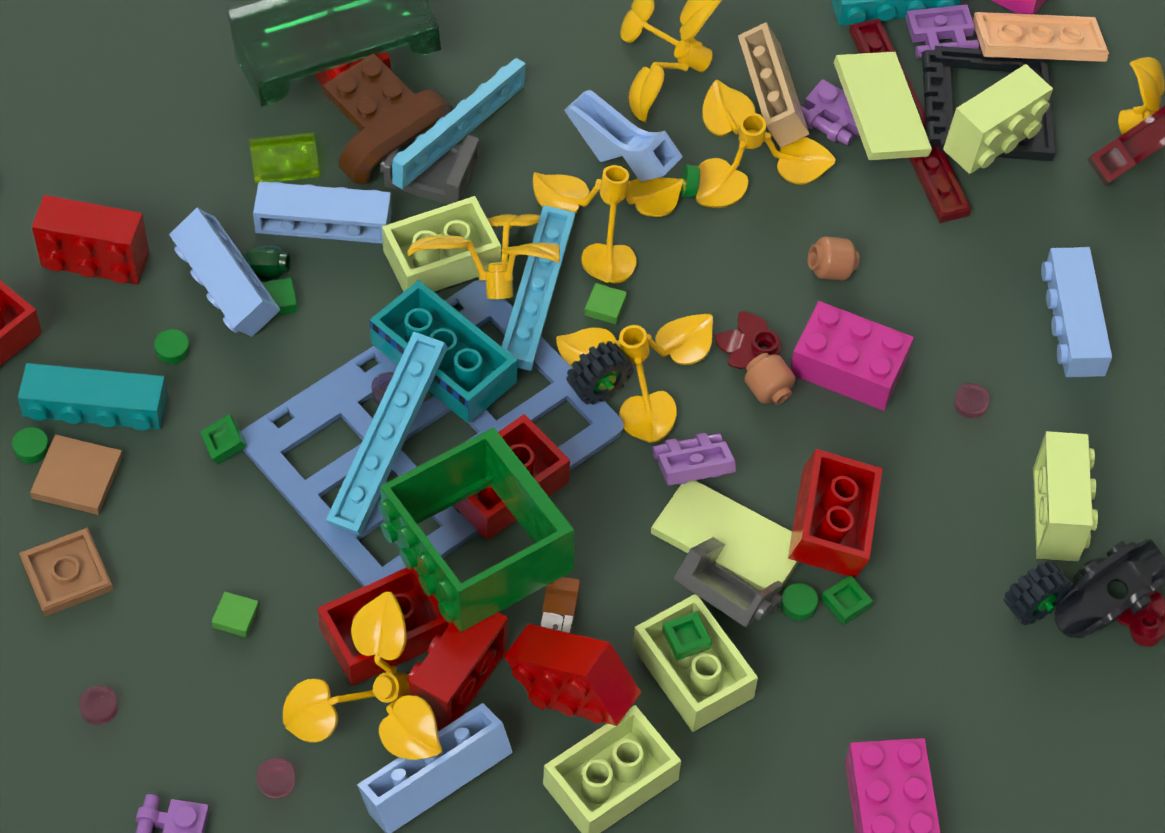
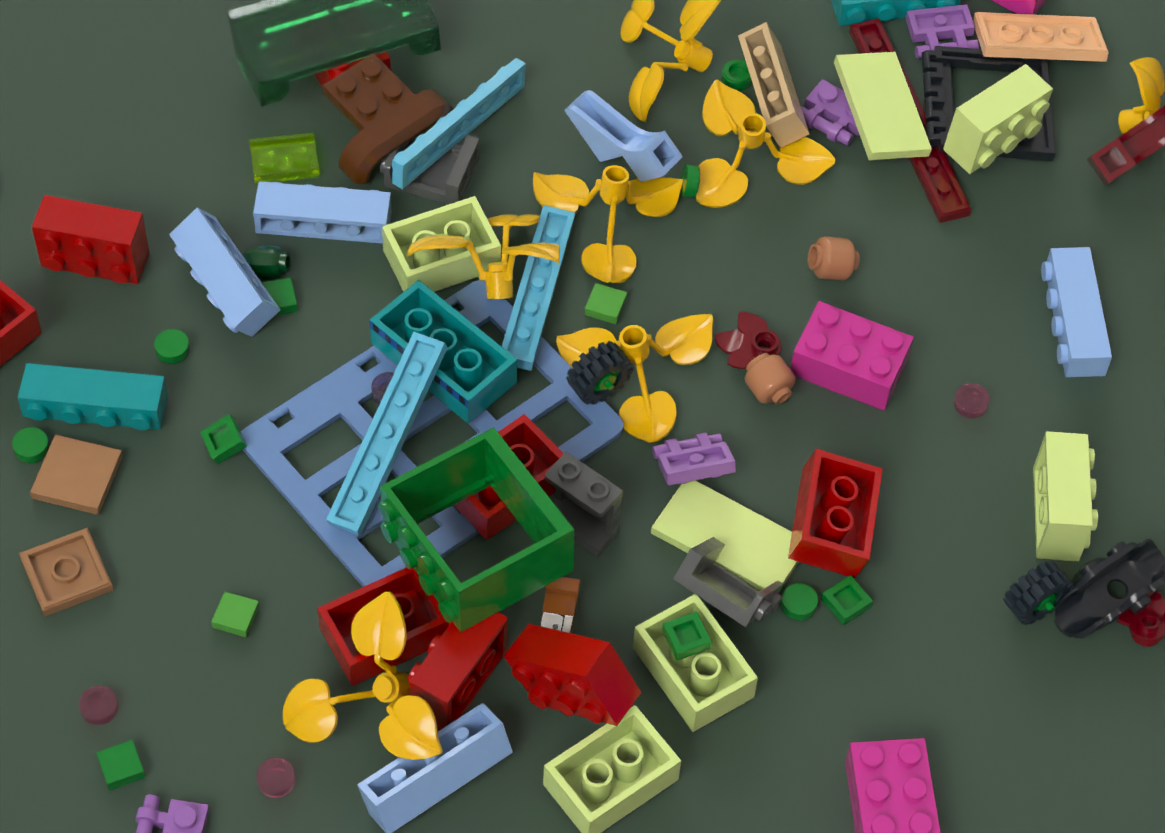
none -> green tile [96,740,145,791]
none -> dark grey panel [545,452,623,558]
none -> green tile [721,60,752,91]

